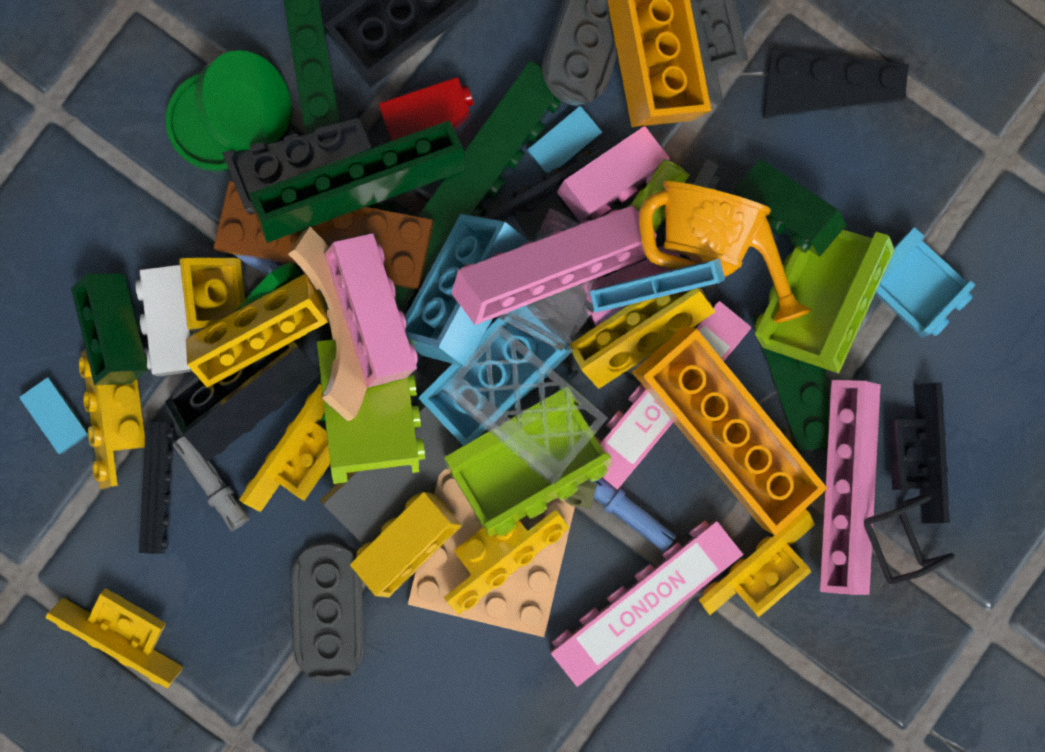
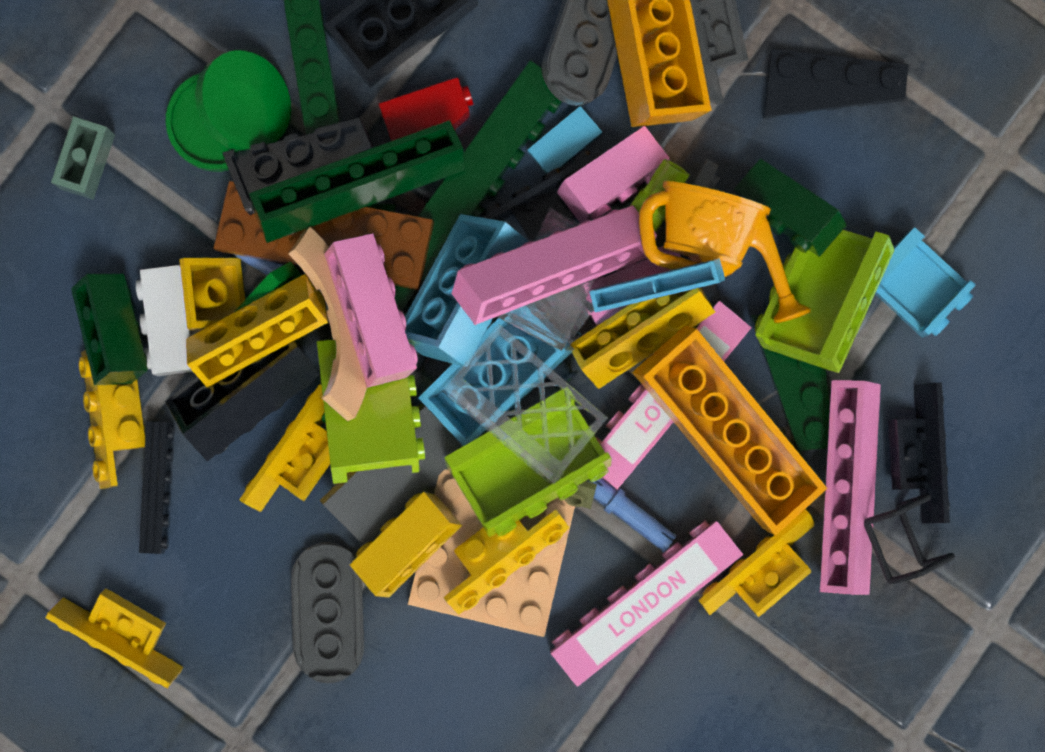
medium azure tile [19,377,88,454] -> none
light grey pin [172,436,250,532] -> none
none -> sand green brick [51,116,115,200]

